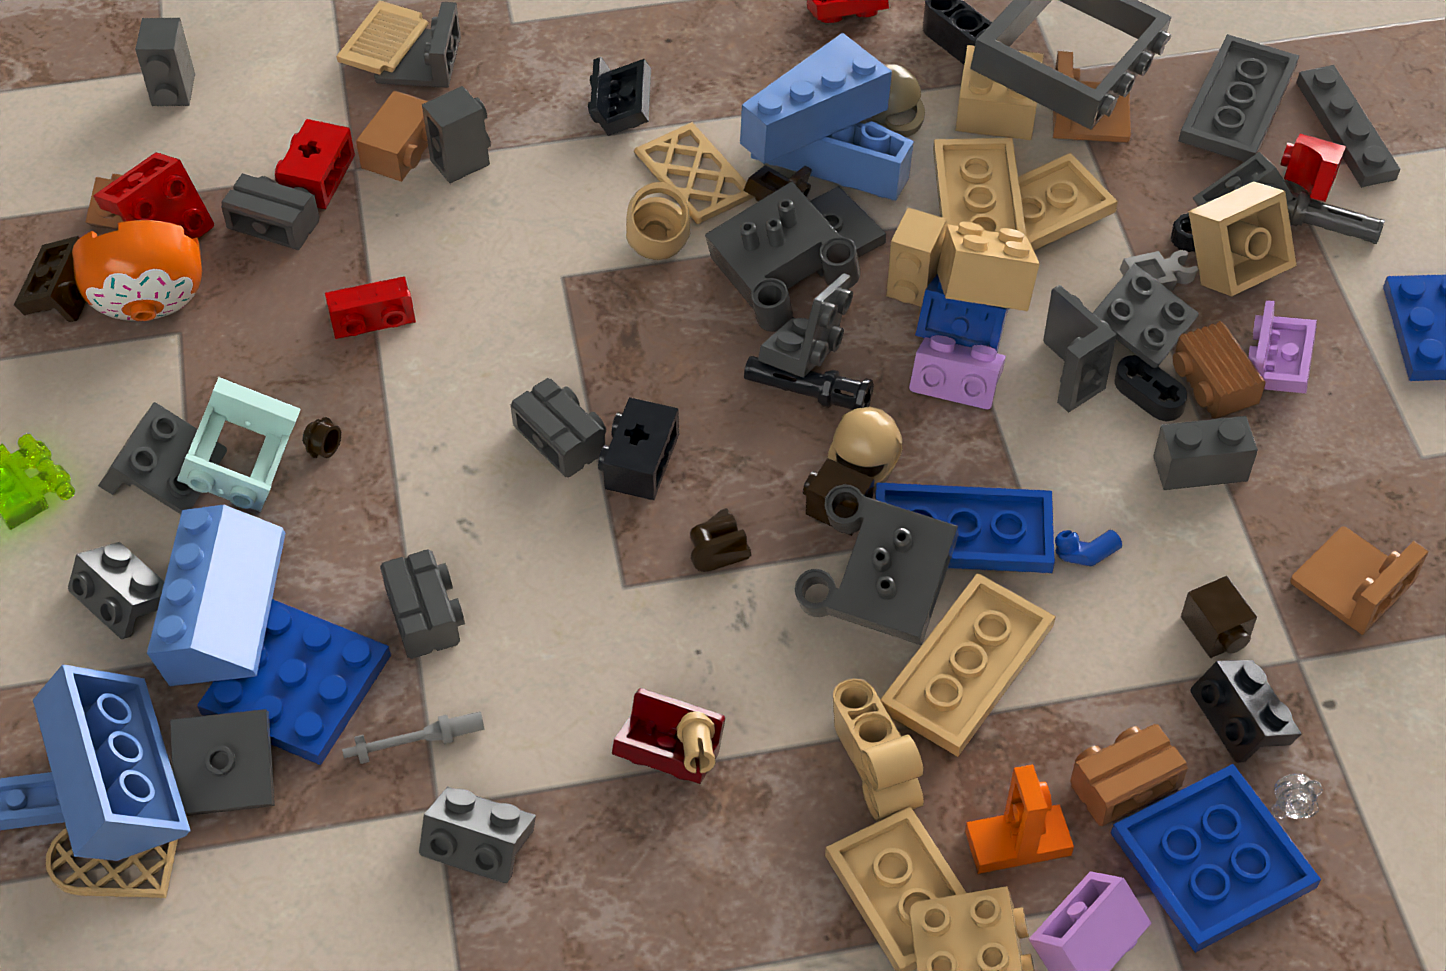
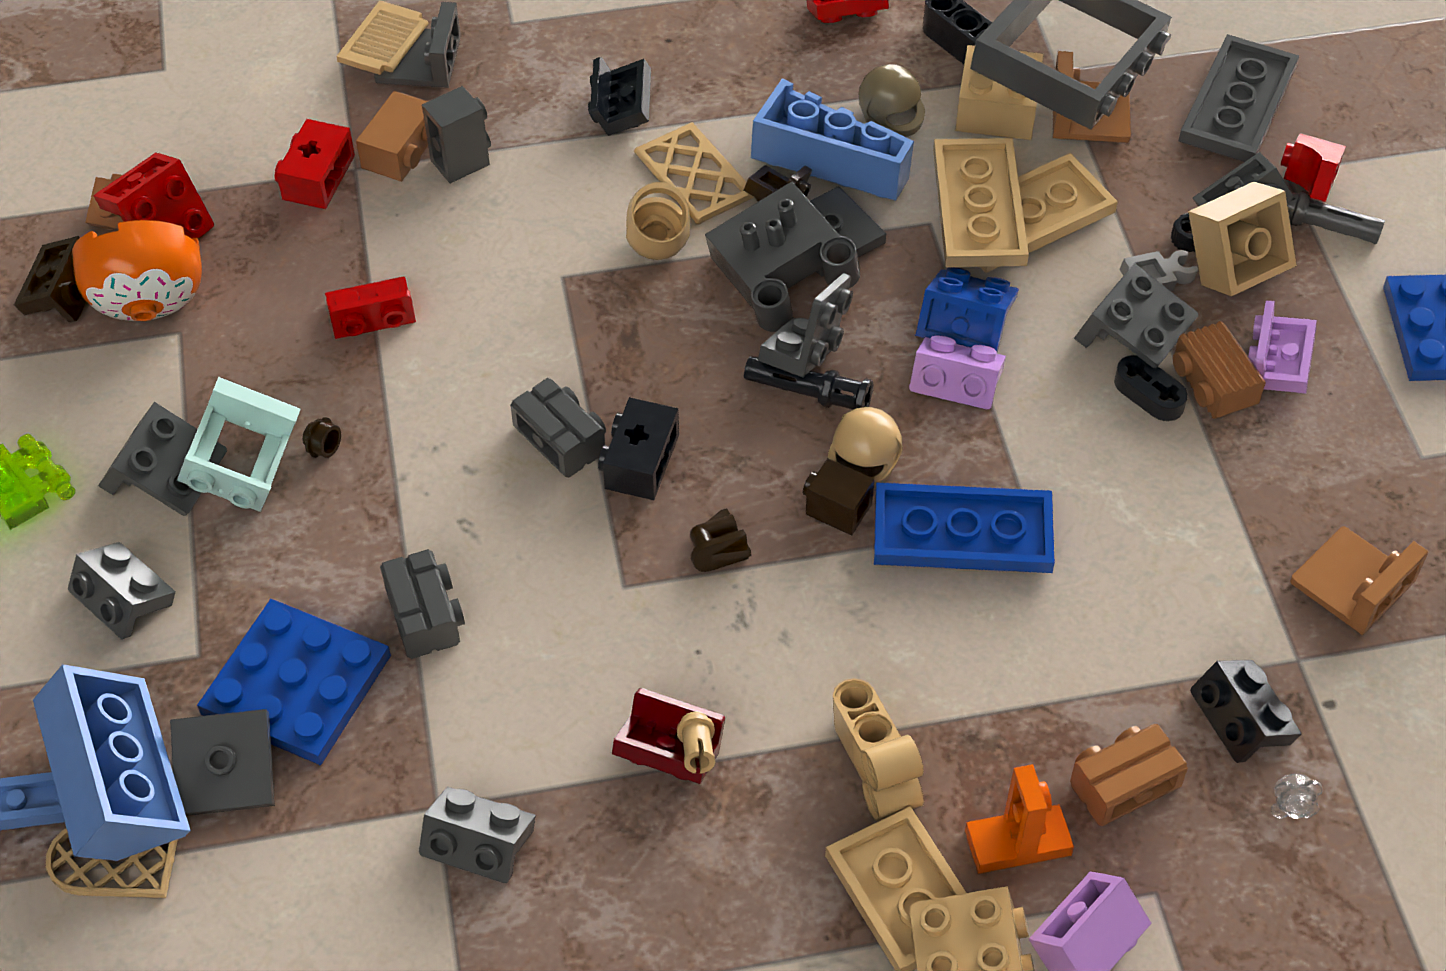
dark grey brick [135,18,195,106] -> none
slope [147,505,286,686] -> none
dark grey brick [221,173,319,250] -> none
light grey piece [342,712,485,764] -> none
medium blue wedge [740,33,892,164] -> none
dark grey piece [795,484,959,645] -> none
tan plate [880,573,1056,757] -> none
tan brick [886,208,947,307] -> none
tan brick [937,222,1040,311] -> none
dark grey bracket [1043,285,1117,413] -> none
blue arm [1055,530,1122,566] -> none
blue plate [1111,764,1321,953] -> none
dark grey brick [1153,416,1258,490] -> none
dark brown brick [1181,575,1257,658] -> none
dark grey plate [1296,65,1400,188] -> none

